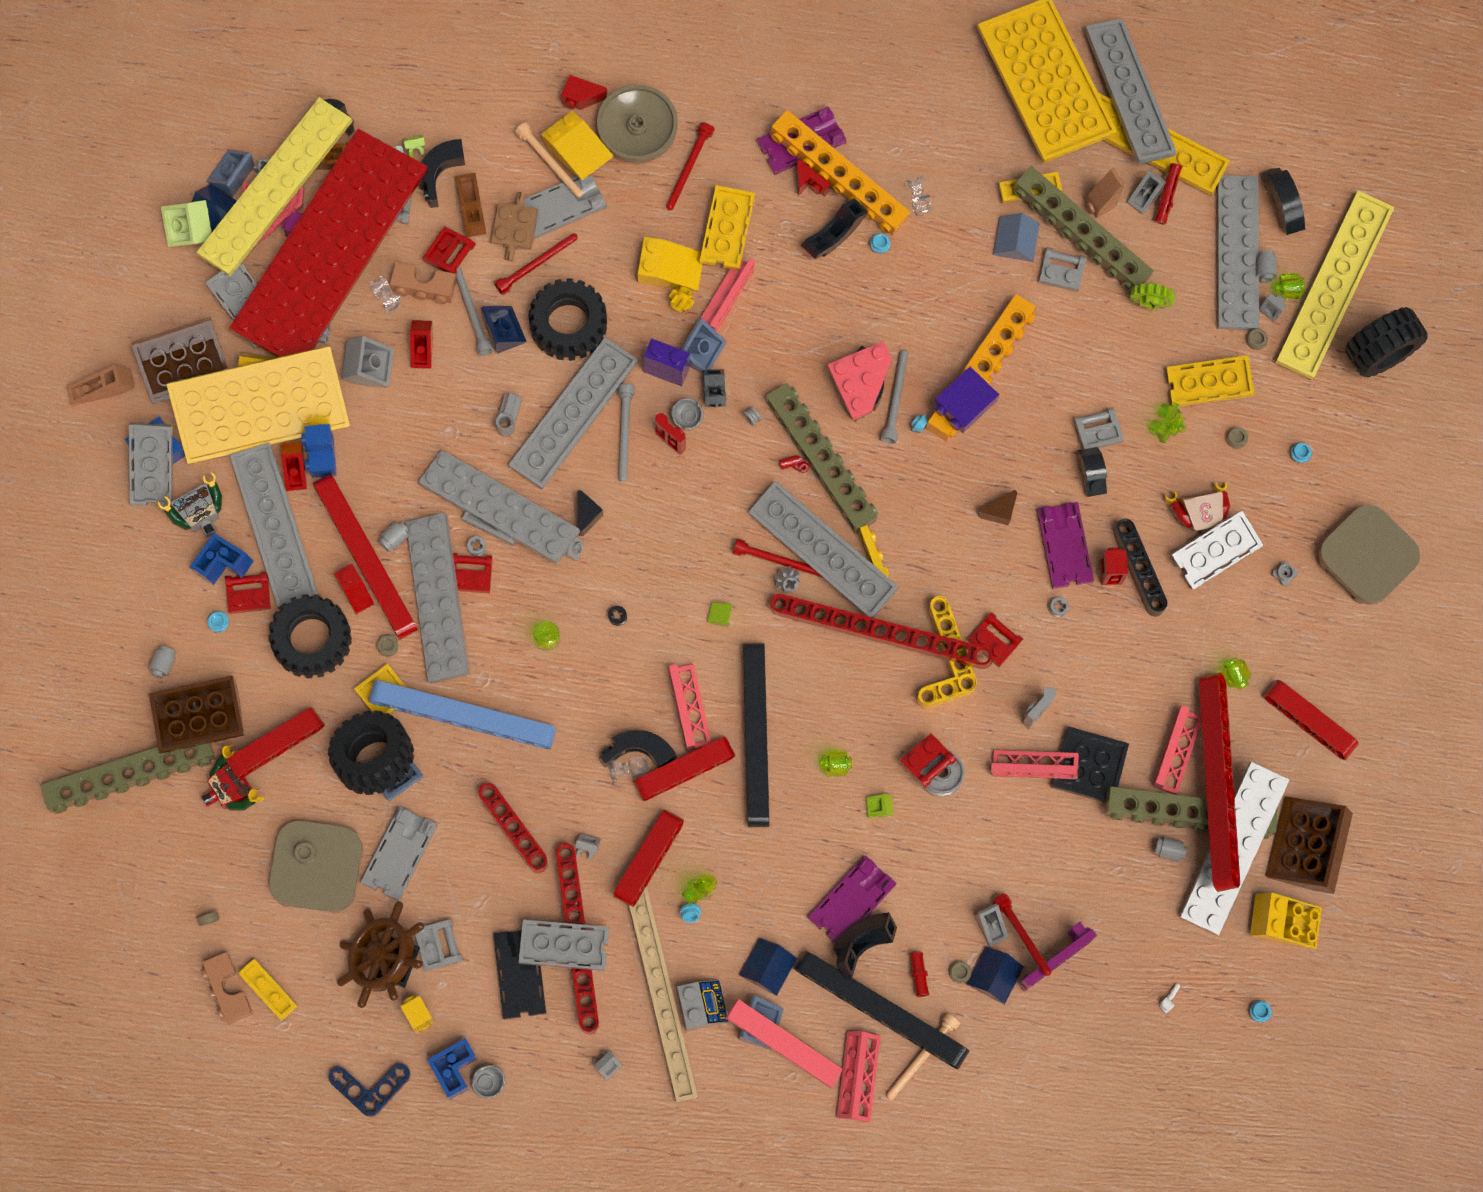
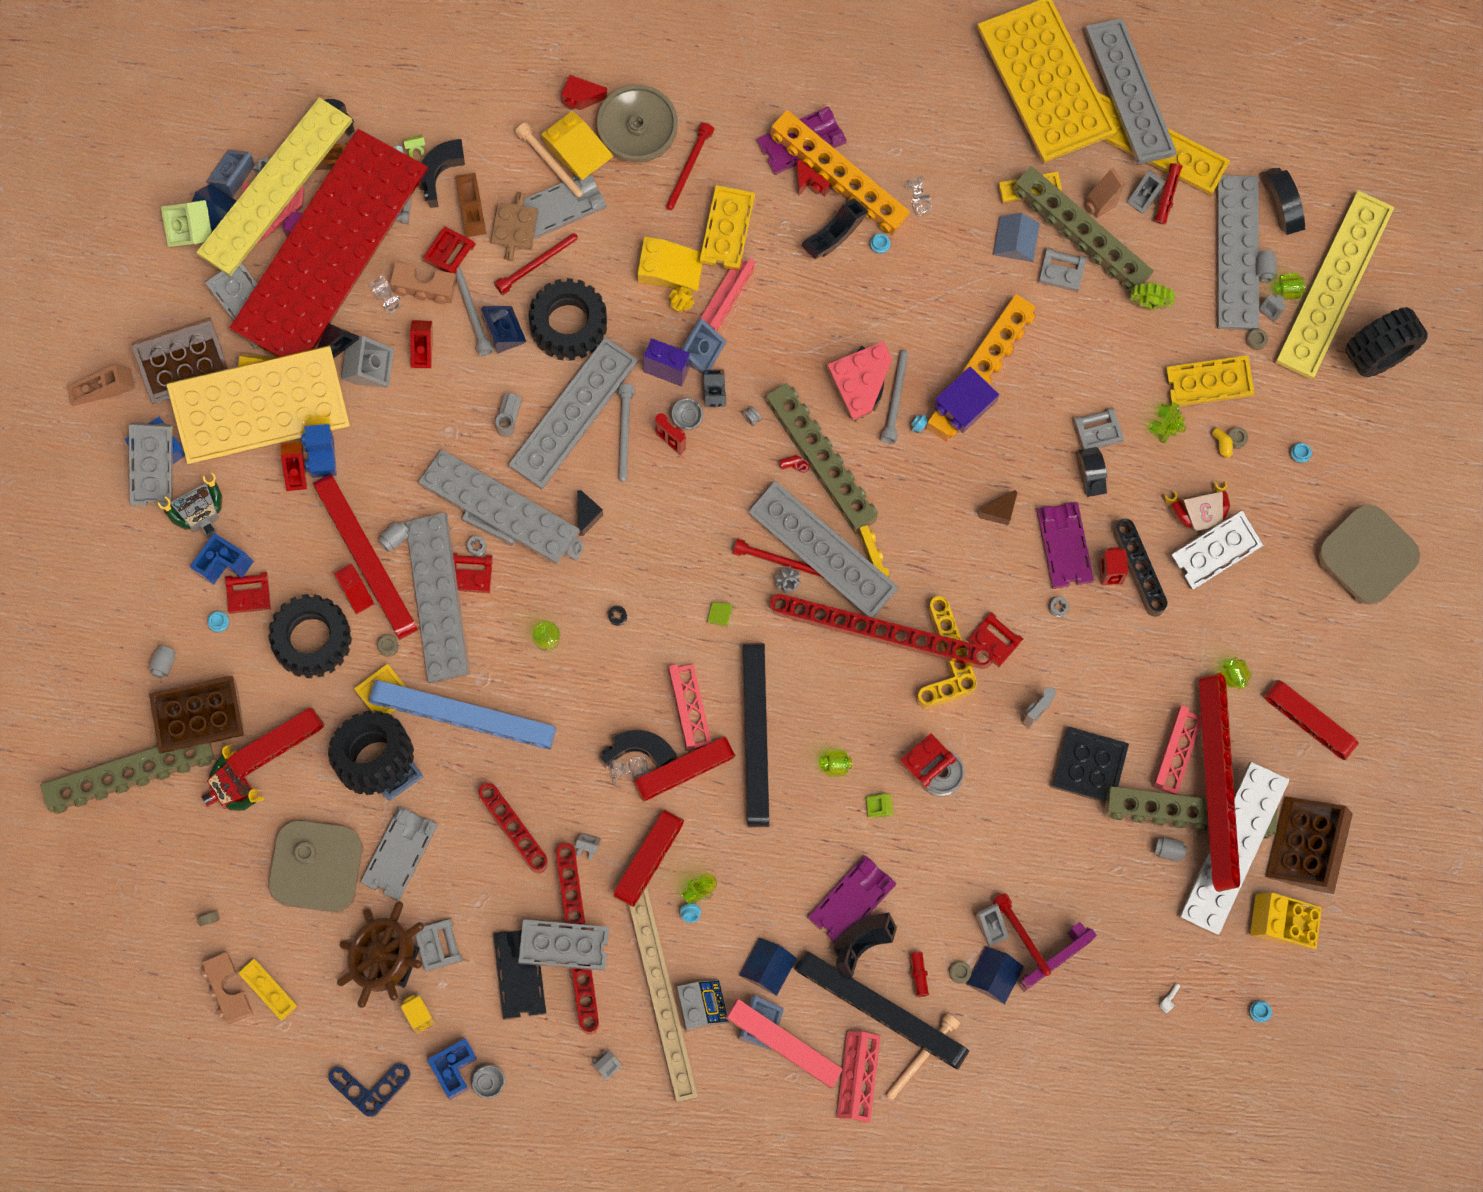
light grey plate [230,442,318,609] -> none
coral fence [991,750,1079,779] -> none
light grey plate [1273,561,1298,586] -> none
none -> black slope [317,323,359,359]
none -> yellow arm [1212,428,1233,458]

